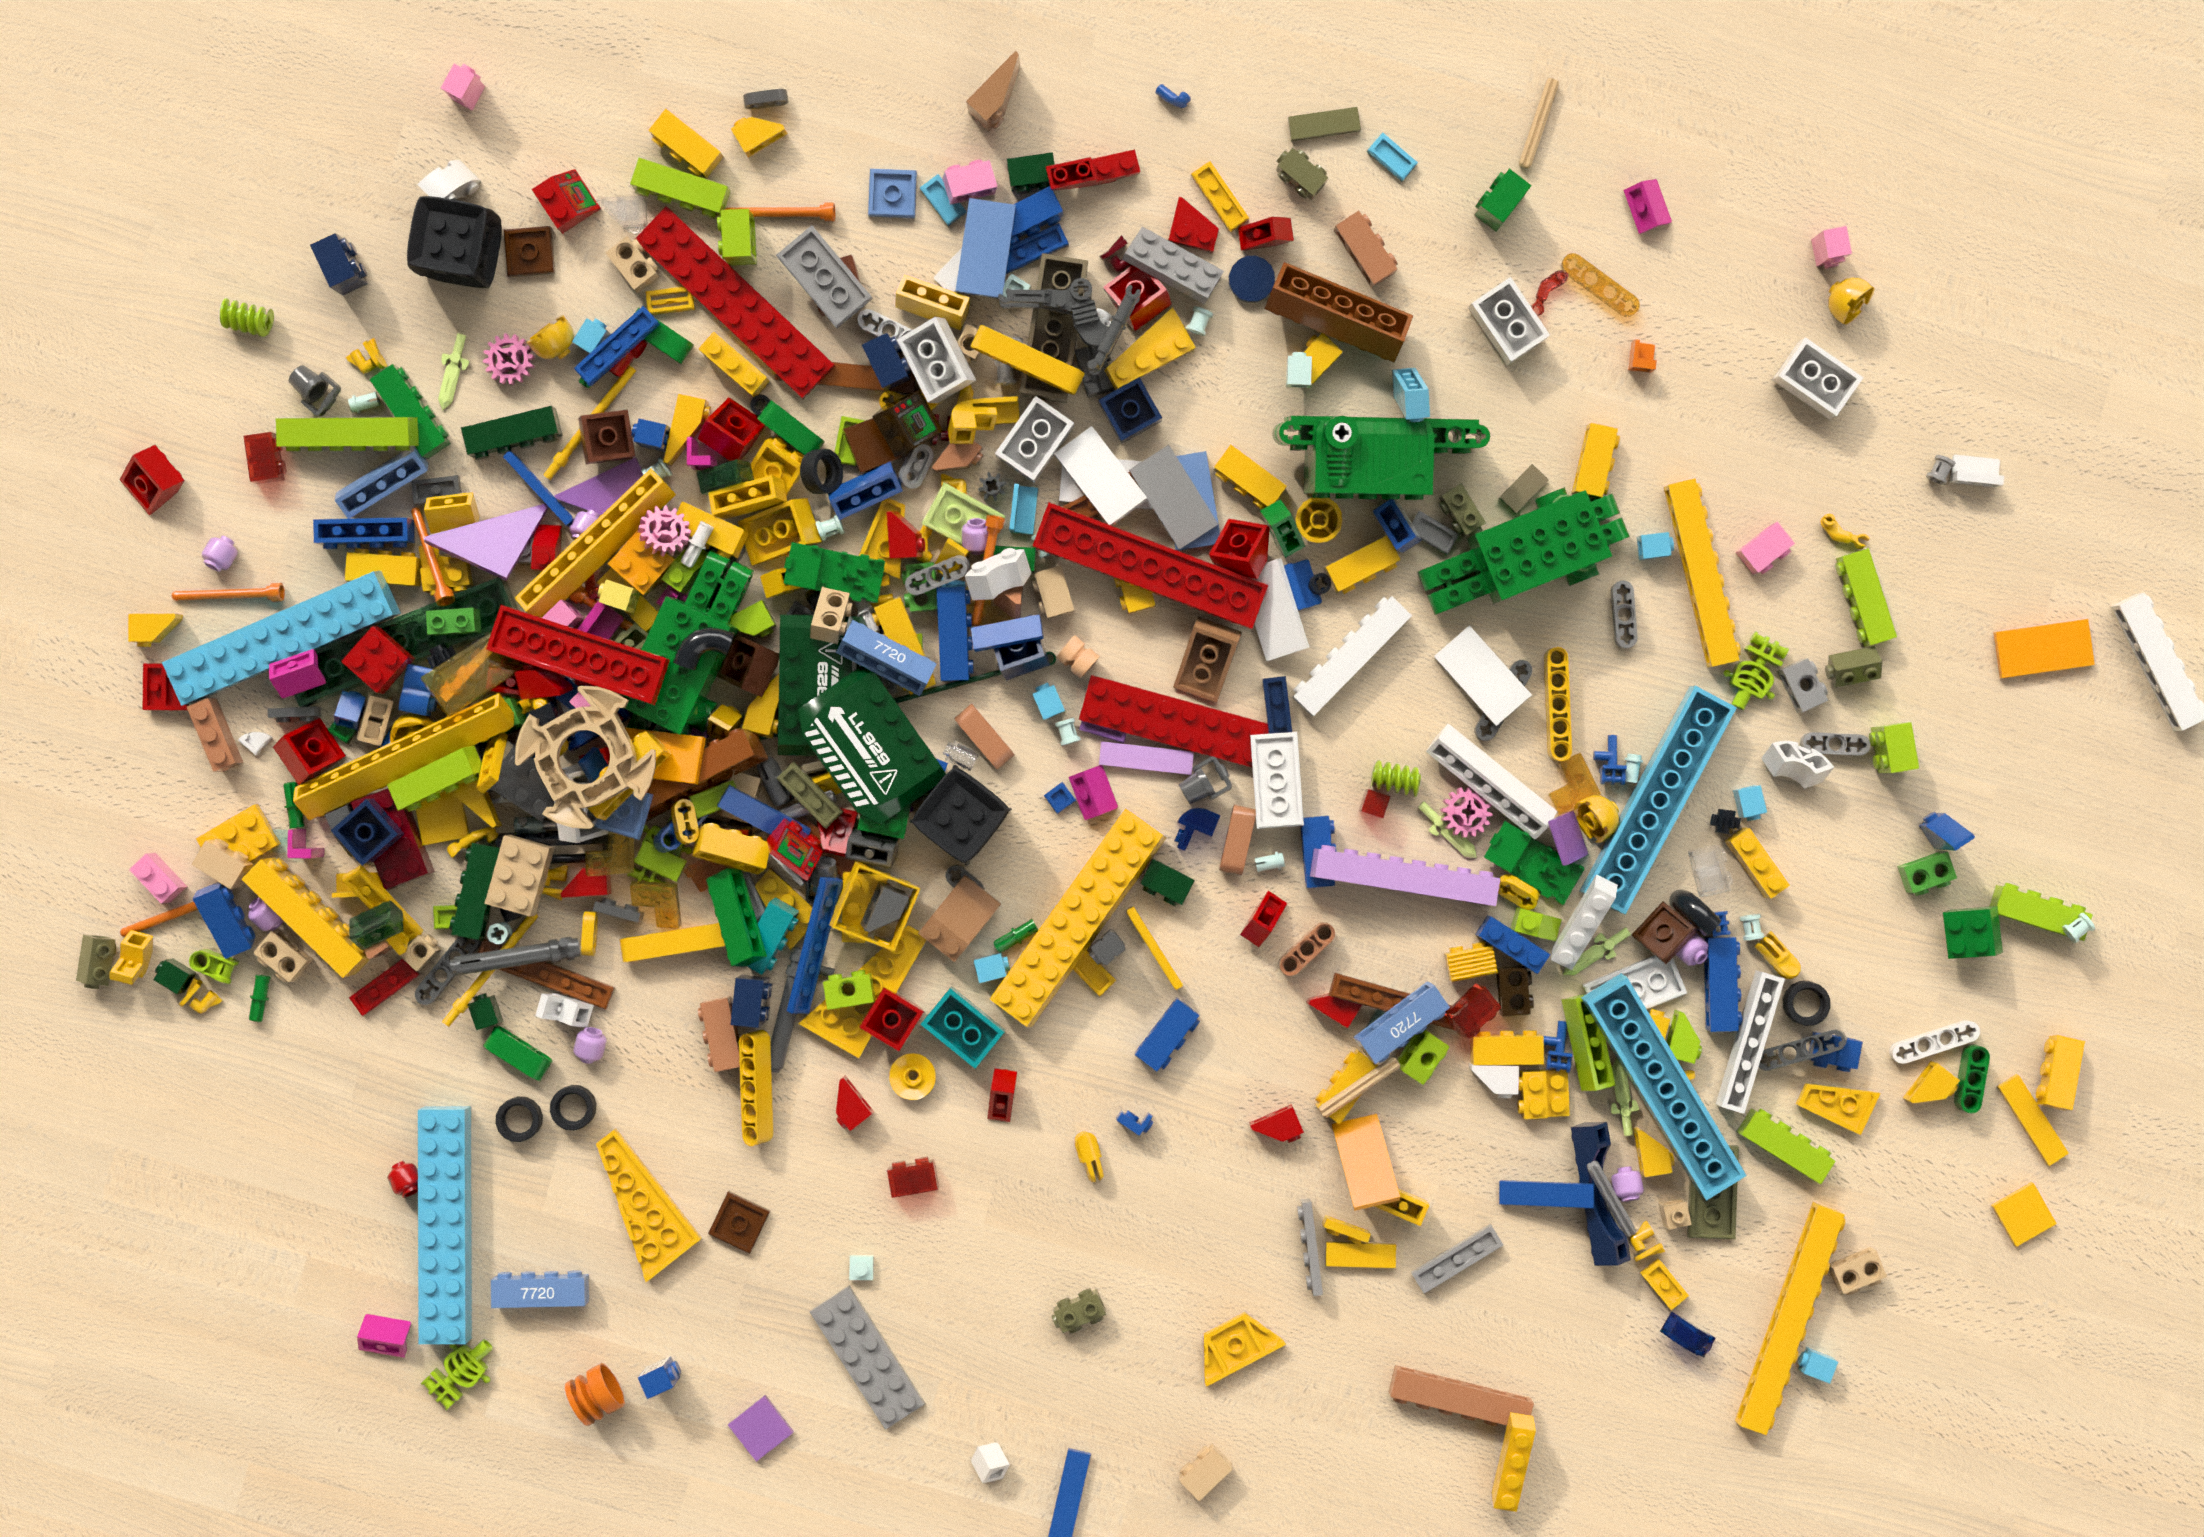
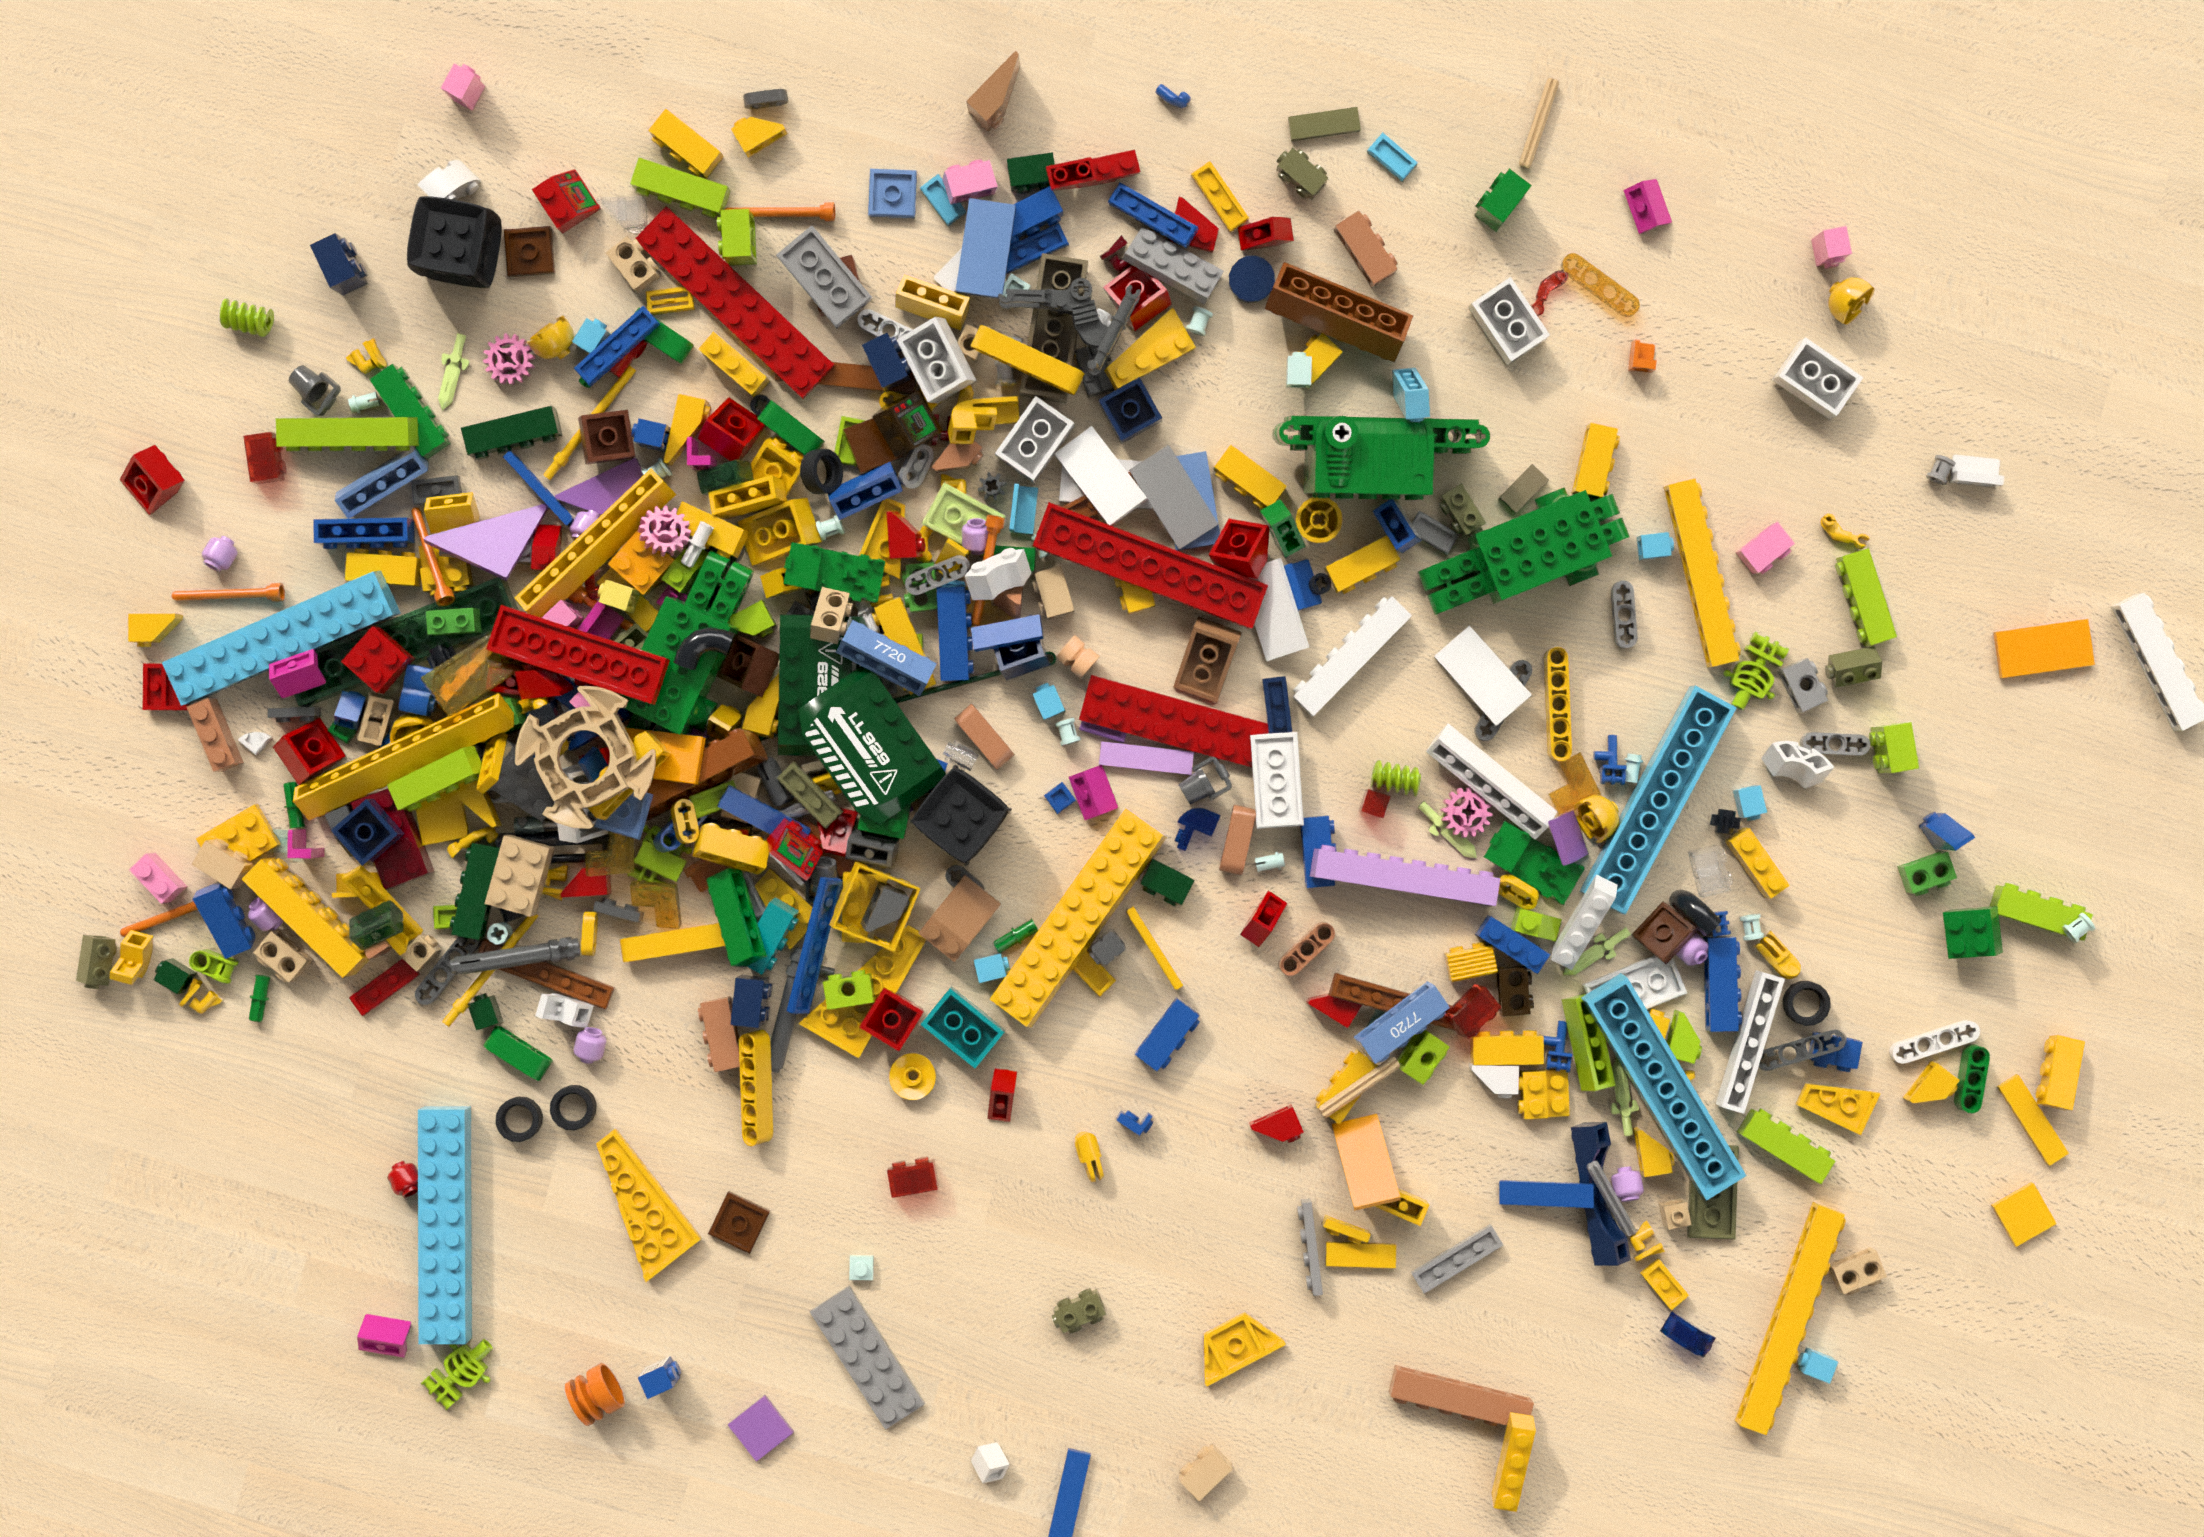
medium blue brick [491,1270,589,1308] -> none
red slope [836,1075,874,1131] -> none
none -> blue tile [1108,182,1199,249]

